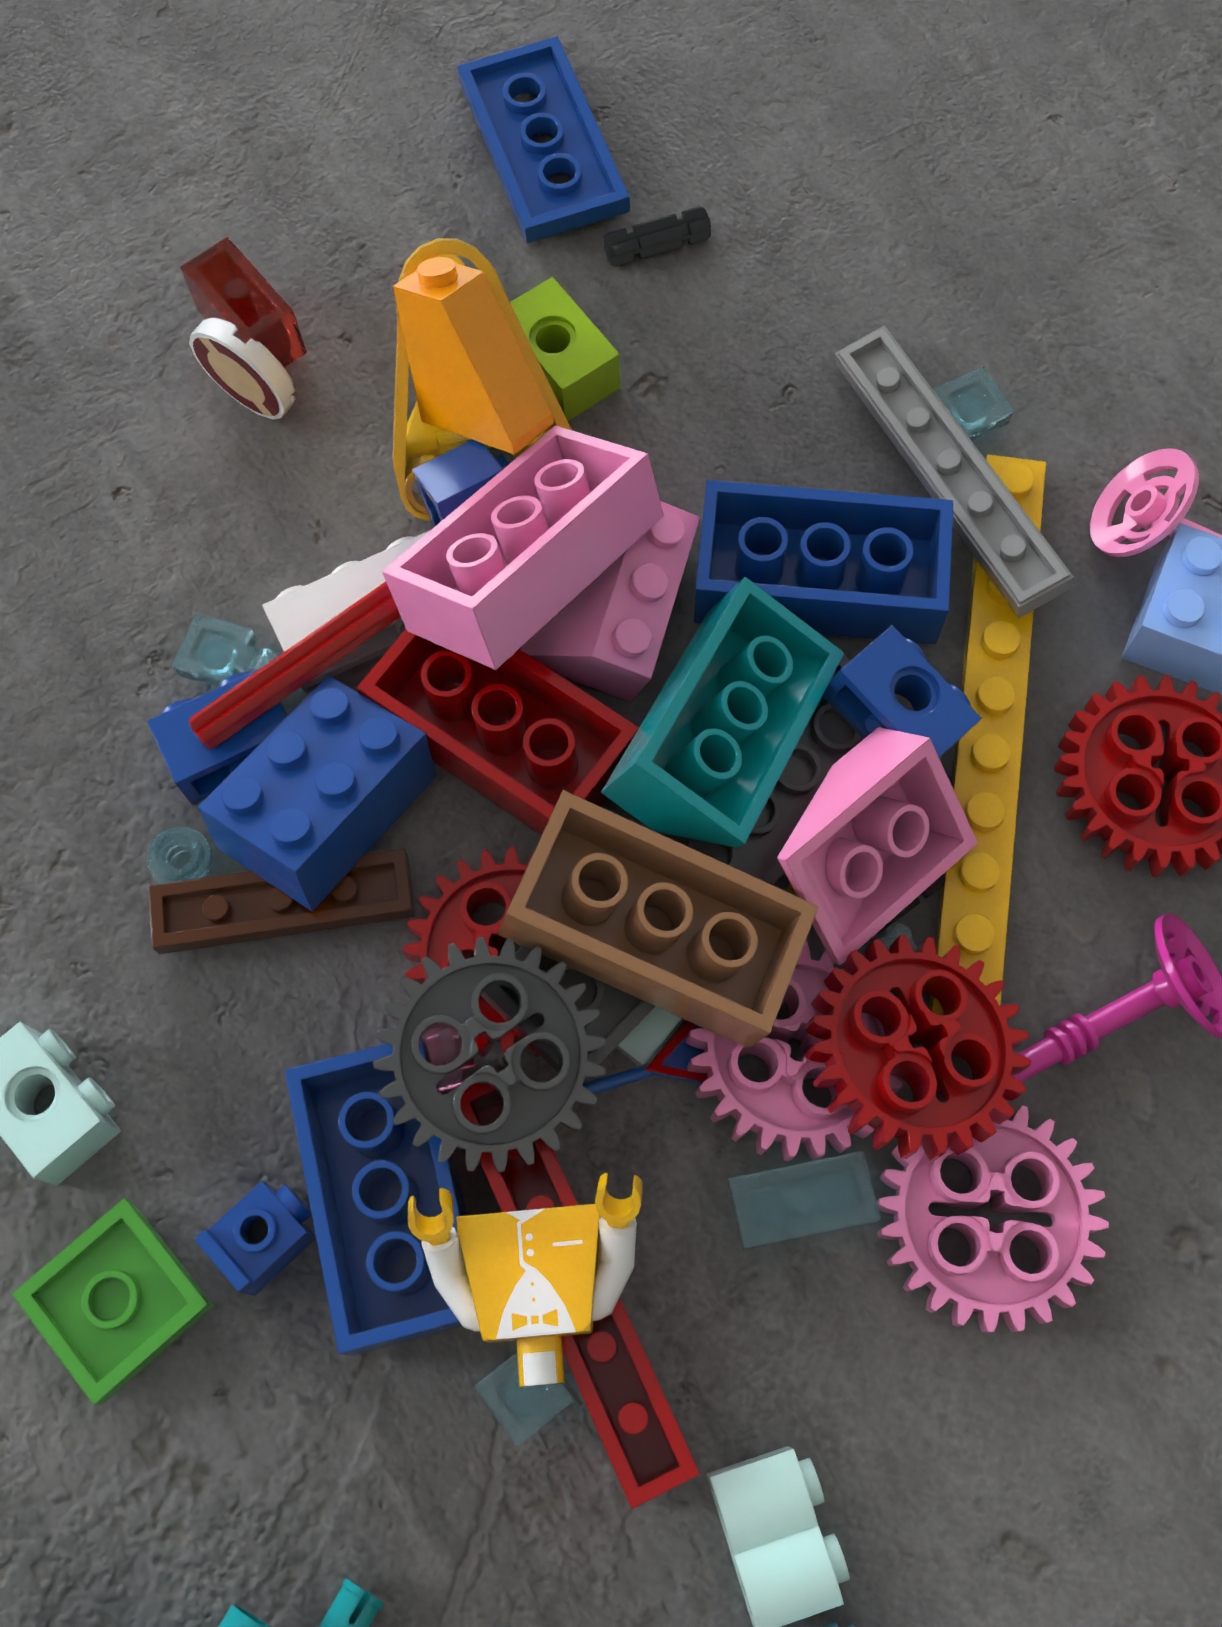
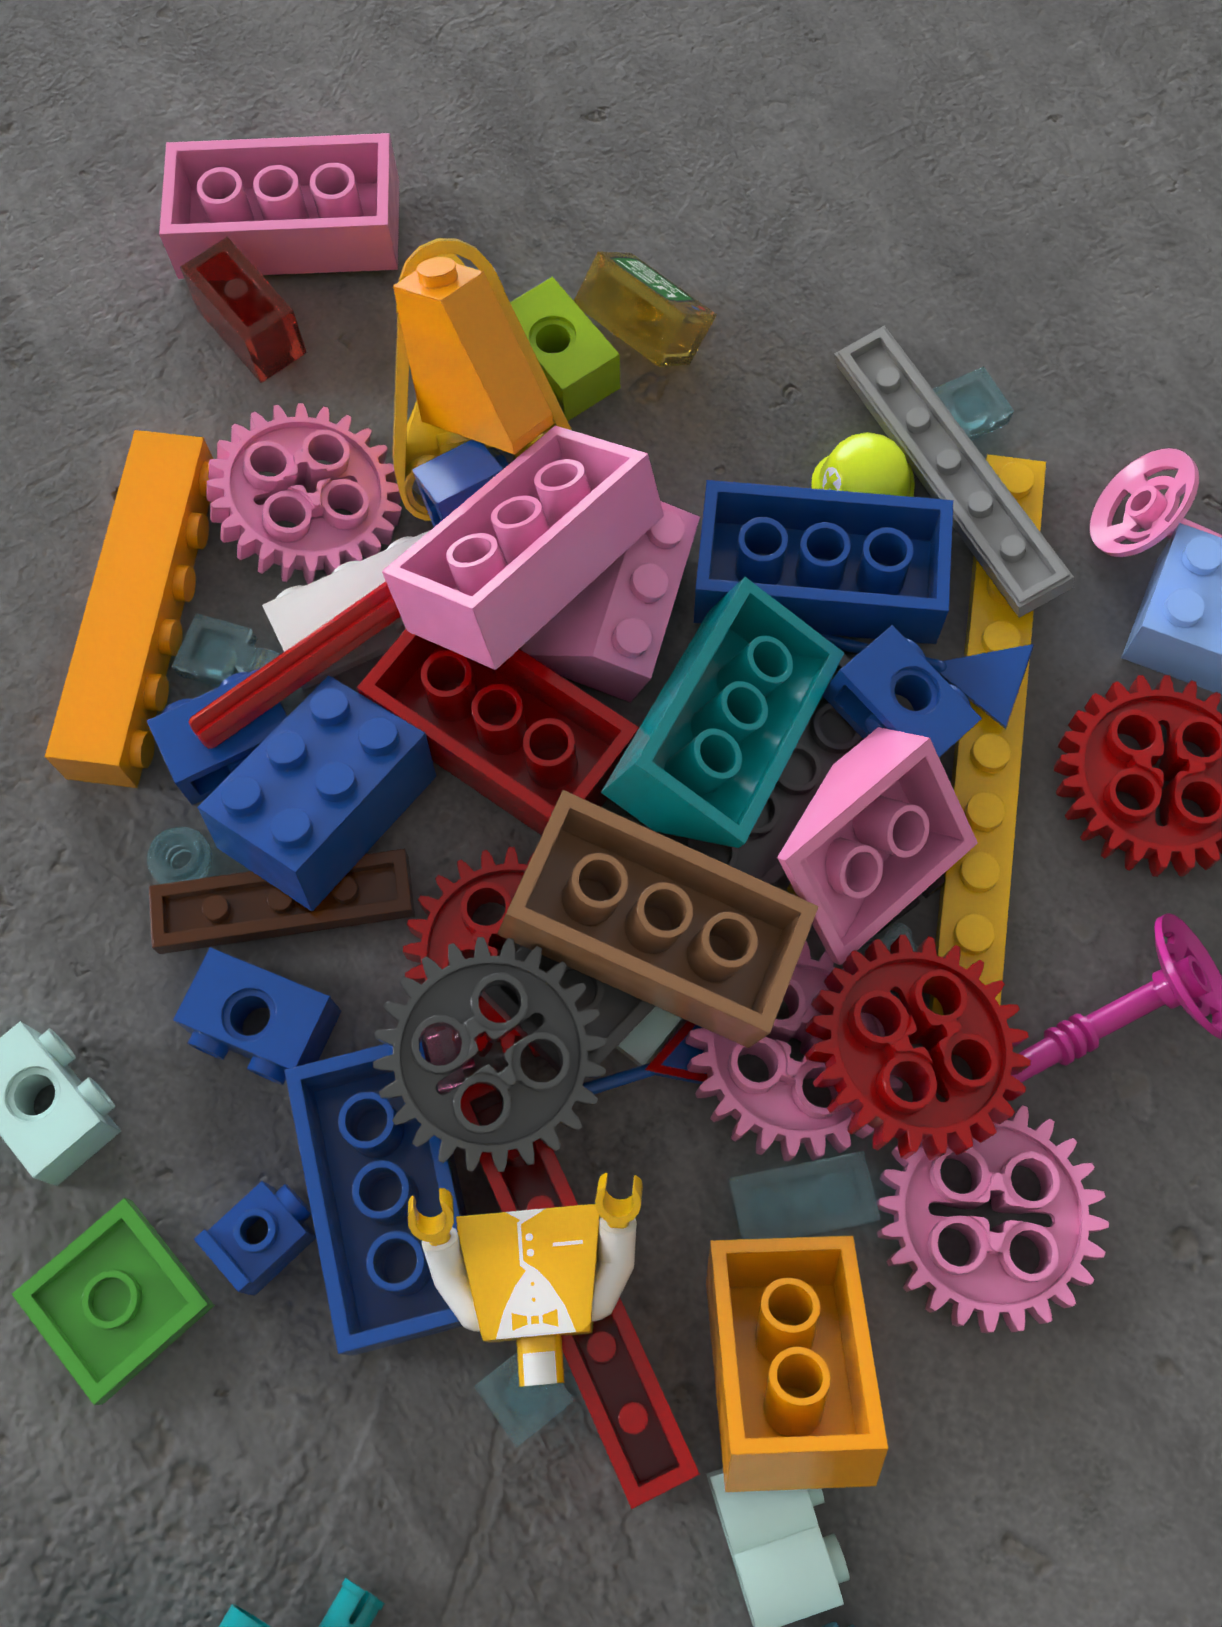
tile [189,318,296,420] -> none
blue plate [457,36,630,243] -> none
black axle [604,206,711,266] -> none
none -> light orange brick [45,430,213,788]
none -> bright pink brick [159,133,399,279]
none -> blue brick [173,947,341,1085]
none -> bright pink gear [206,403,402,584]
none -> clear yellow brick [574,251,717,367]
none -> light orange brick [706,1236,888,1492]
none -> neon yellow helmet [811,432,915,497]
none -> blue piece [821,634,1034,729]

